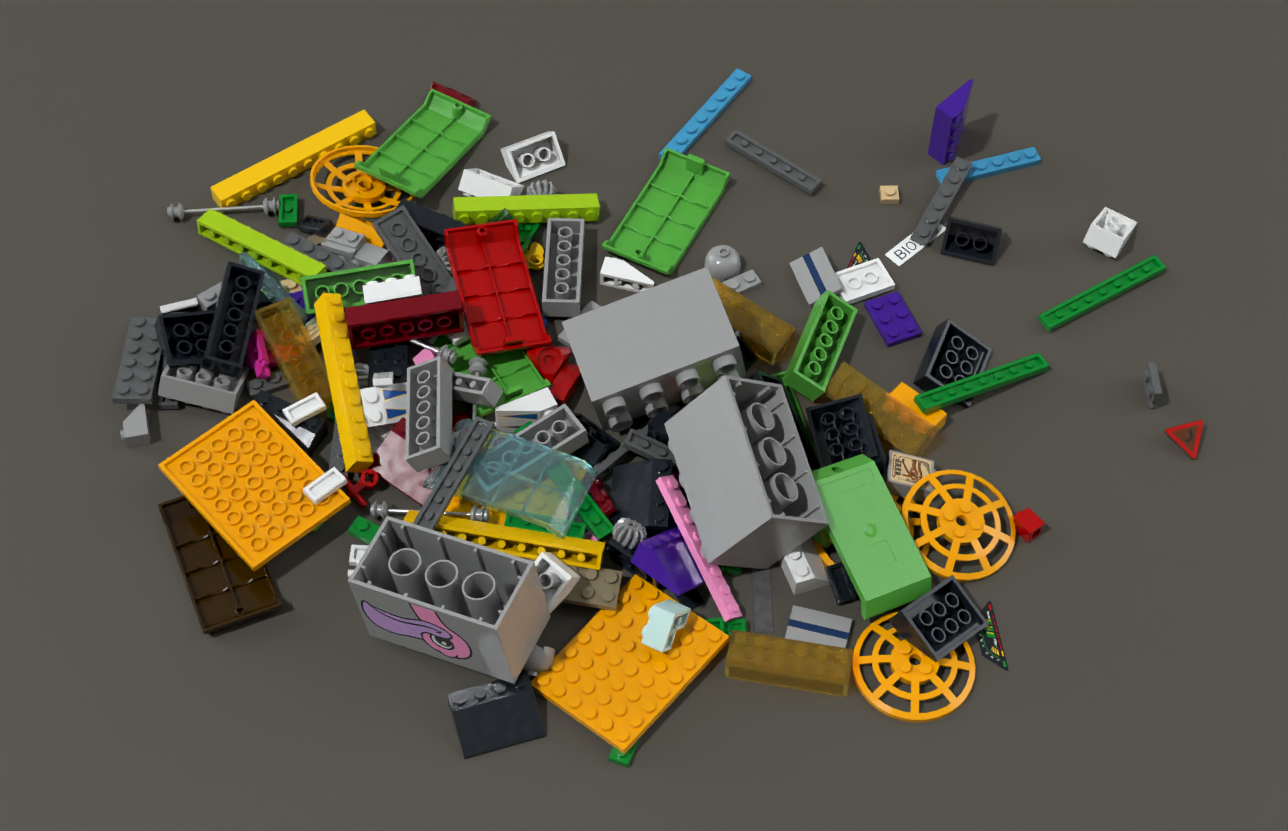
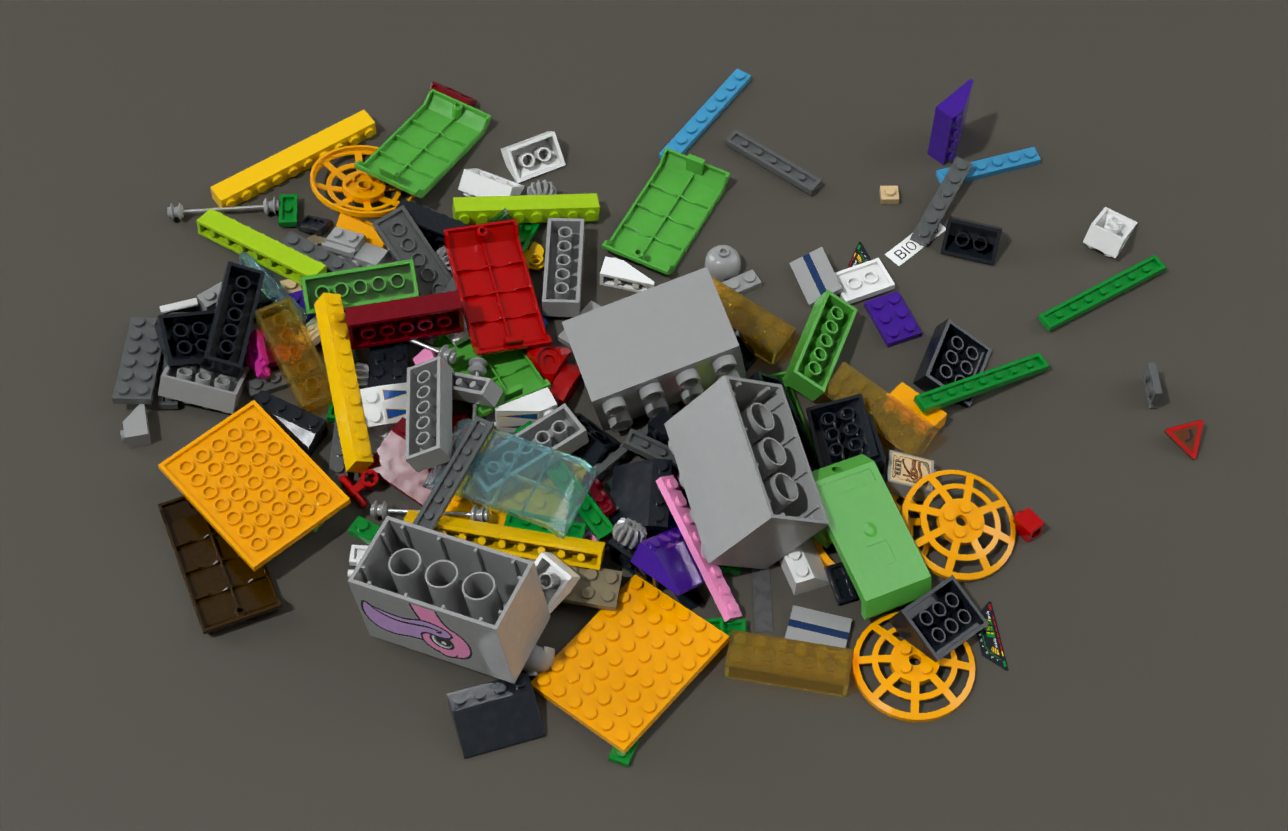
white tile [283,392,327,427] -> none
white tile [303,467,347,505] -> none
white slope [363,275,423,305] -> none
white tile [373,372,394,387] -> none
light aqua brick [641,599,691,653] -> none

